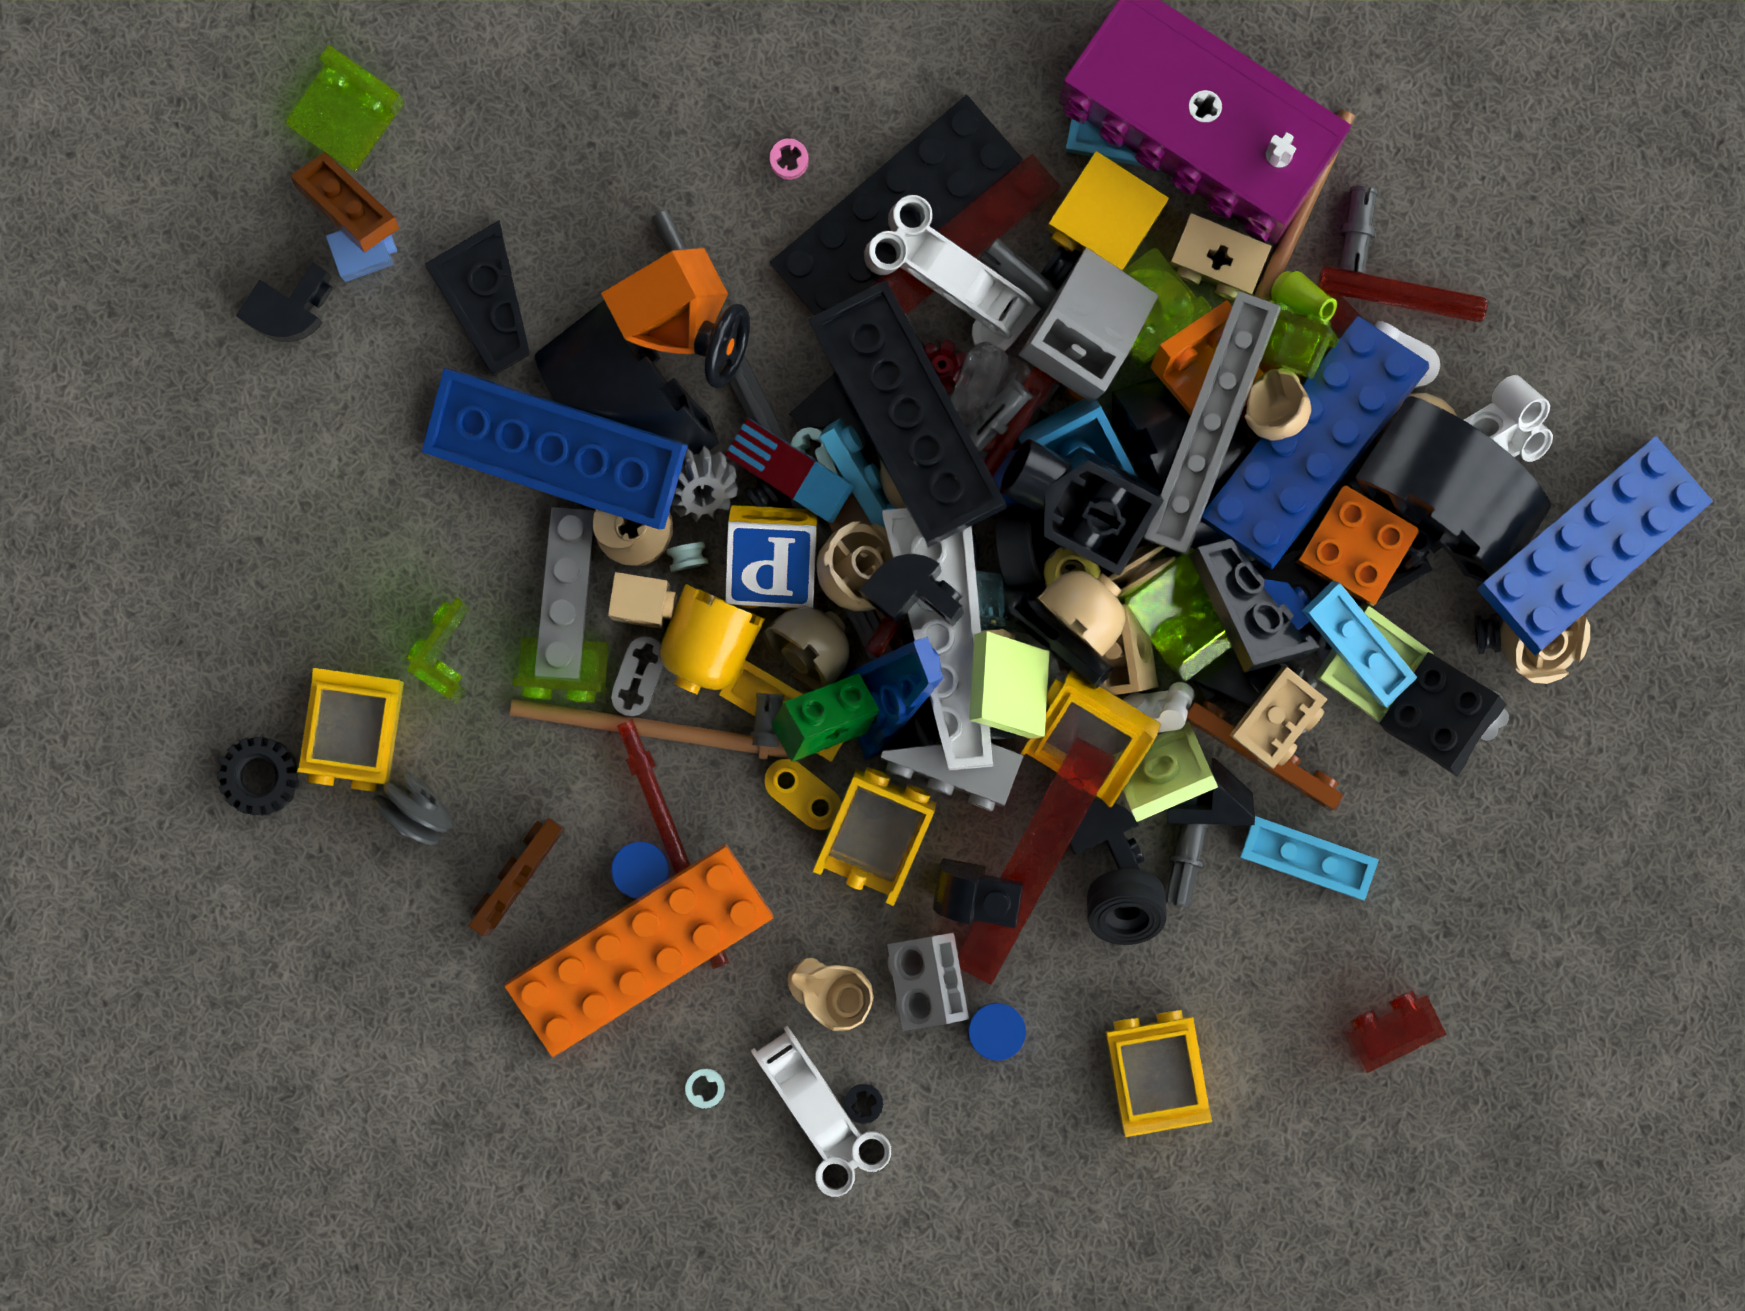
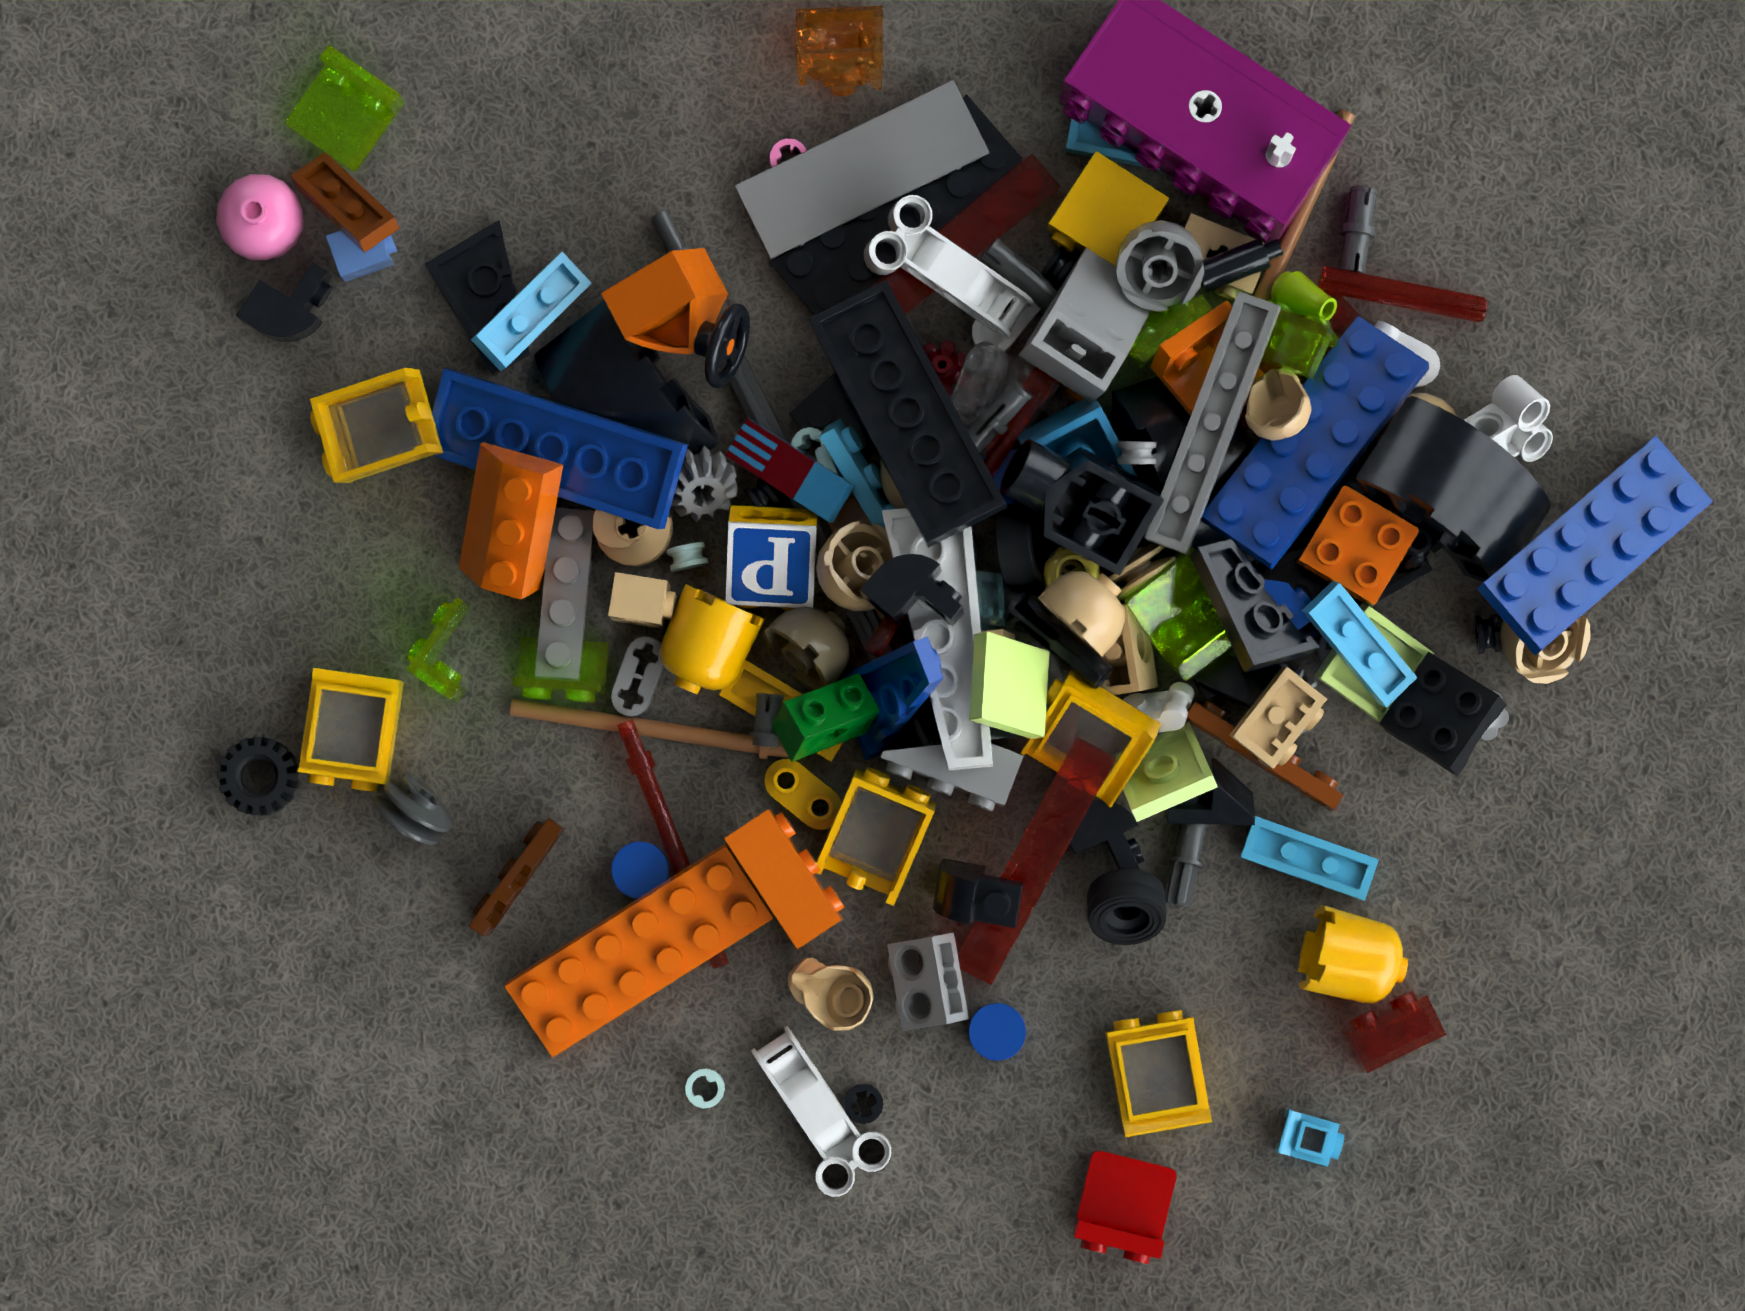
none -> bright pink cylinder [216,174,304,261]
none -> window [310,368,443,483]
none -> orange slope [459,442,563,600]
none -> medium azure plate [471,252,592,371]
none -> orange slope [724,809,845,950]
none -> light grey window [735,80,990,259]
none -> clear orange brick [795,6,883,96]
none -> red bracket [1072,1150,1177,1264]
none -> light grey cylinder [1116,220,1204,312]
none -> light grey bush [1117,441,1157,464]
none -> black cylinder [1201,238,1283,293]
none -> medium azure window [1274,1108,1345,1167]
none -> yellow cylinder [1298,905,1408,1003]

